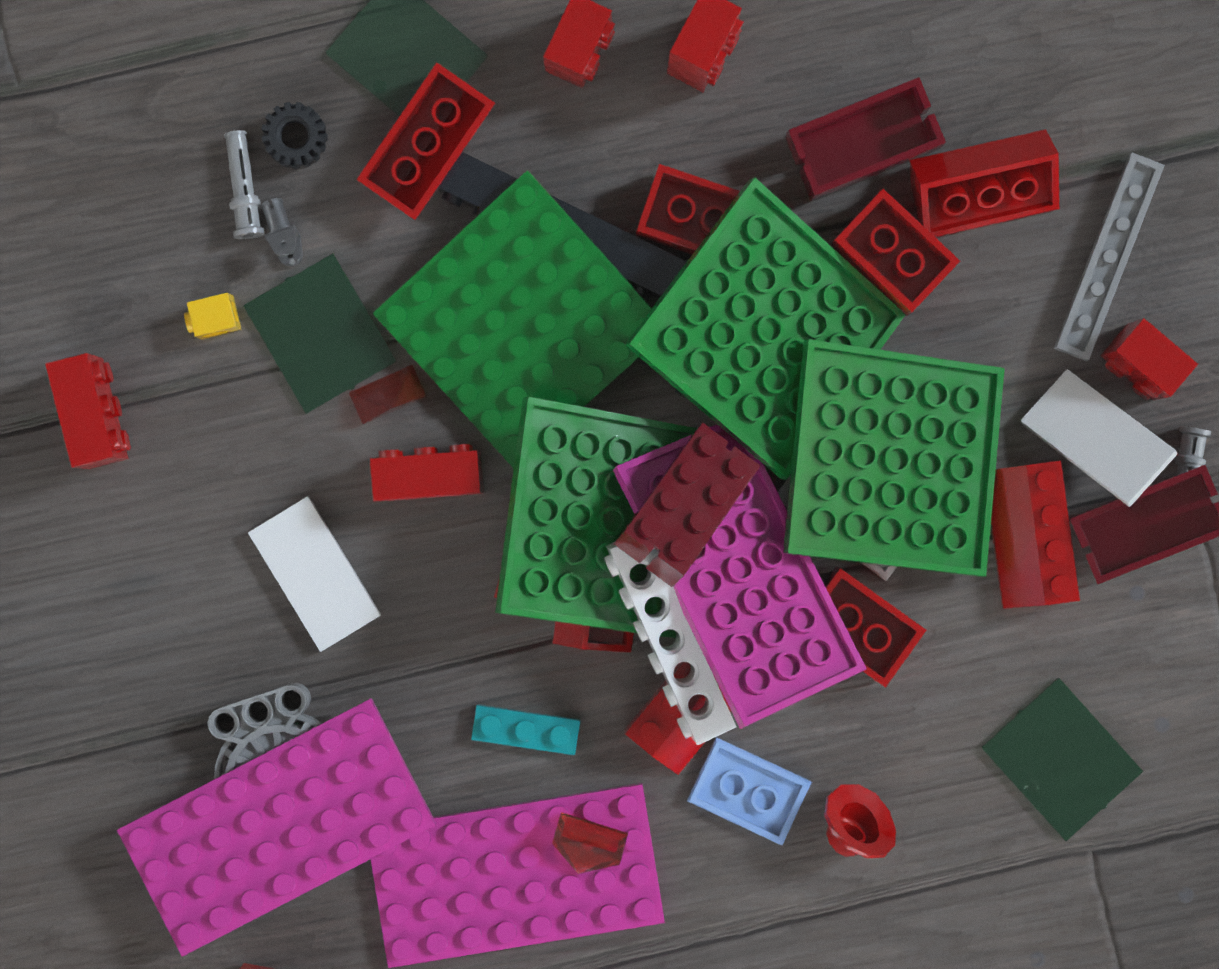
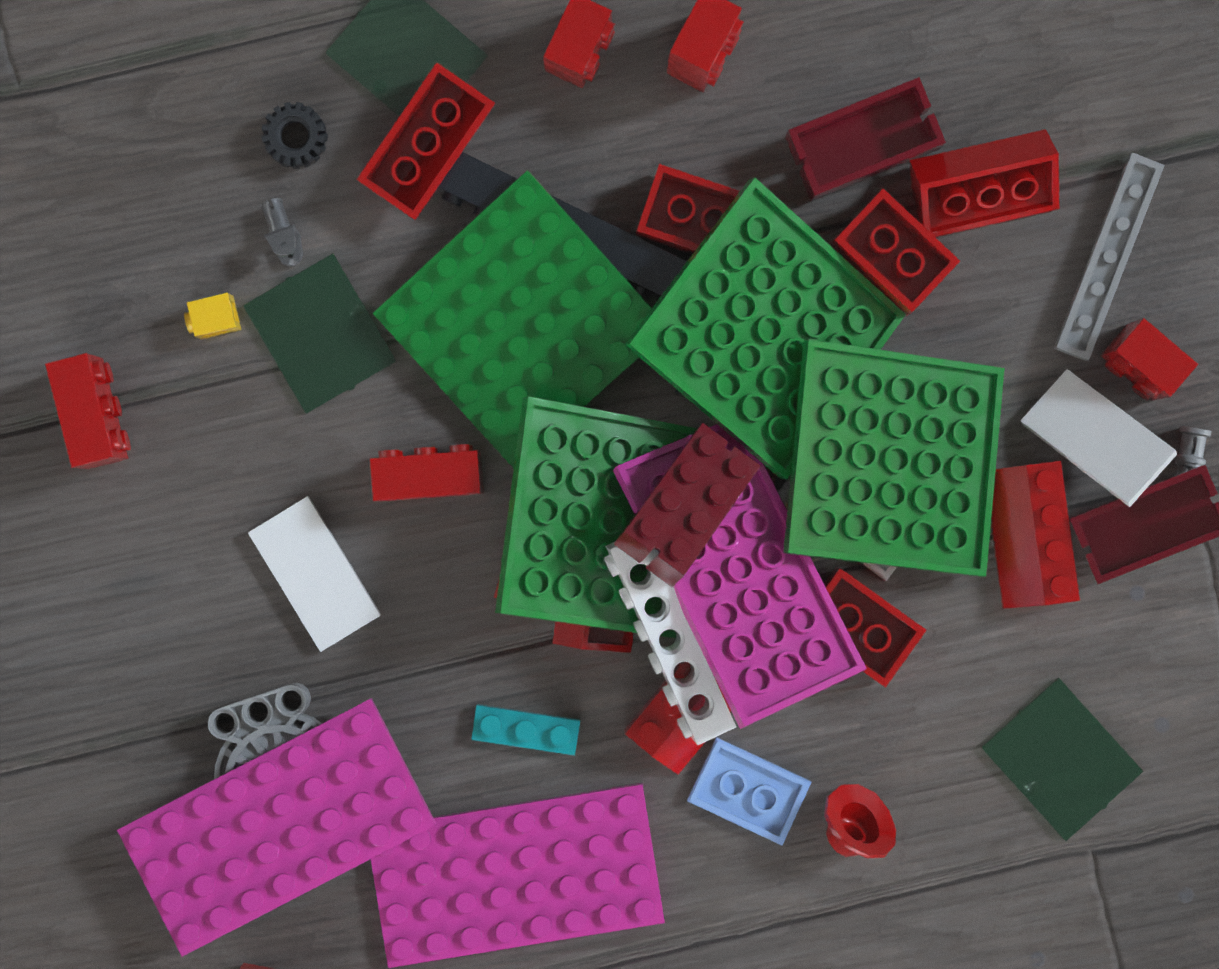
light grey pin [224,130,265,239] -> none
clear red slope [349,365,427,425] -> none
clear red slope [552,812,628,874] -> none

